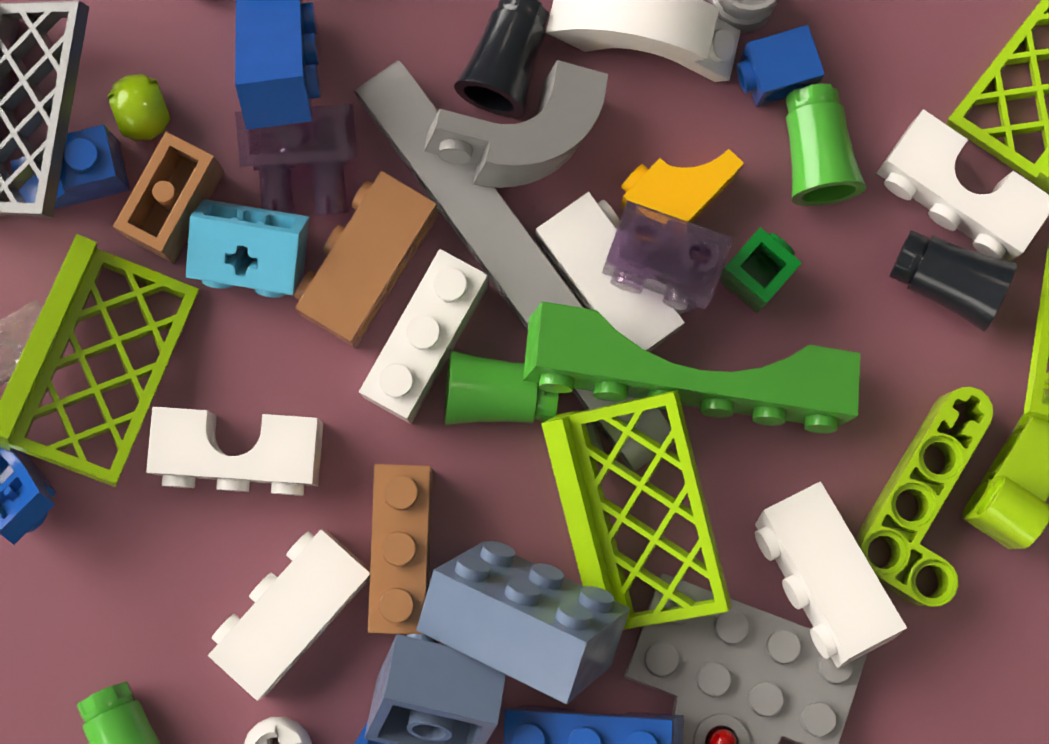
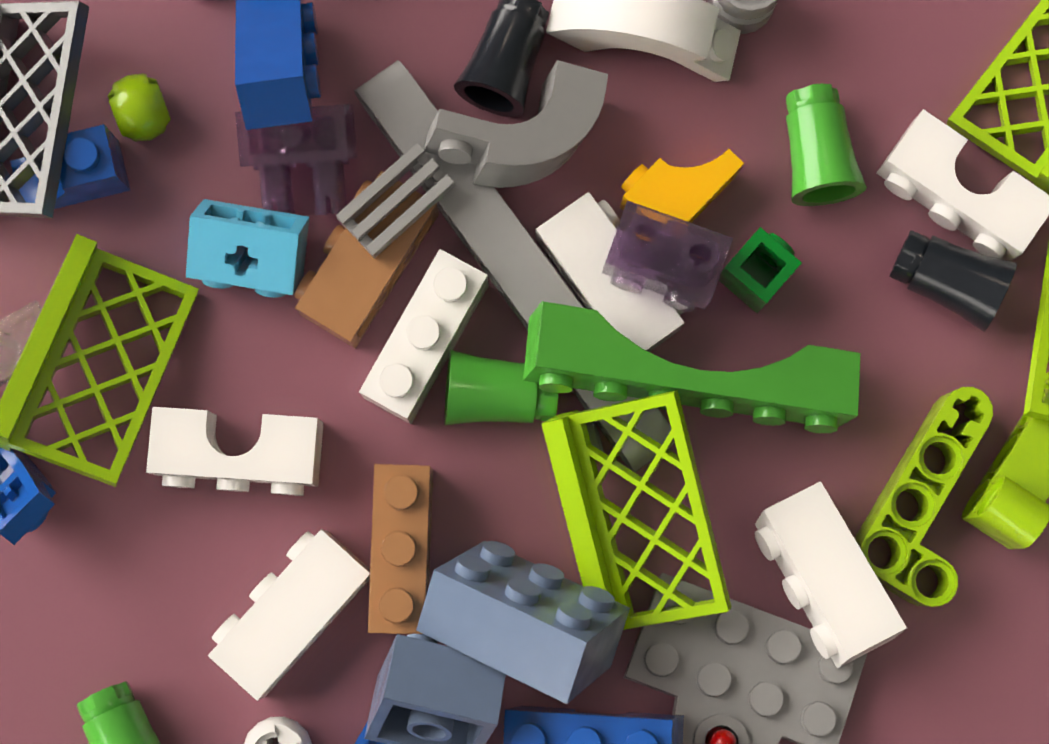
medium nougat brick [113,131,225,264] -> none
blue brick [736,25,825,107] -> none
none -> light grey tile [336,142,455,259]

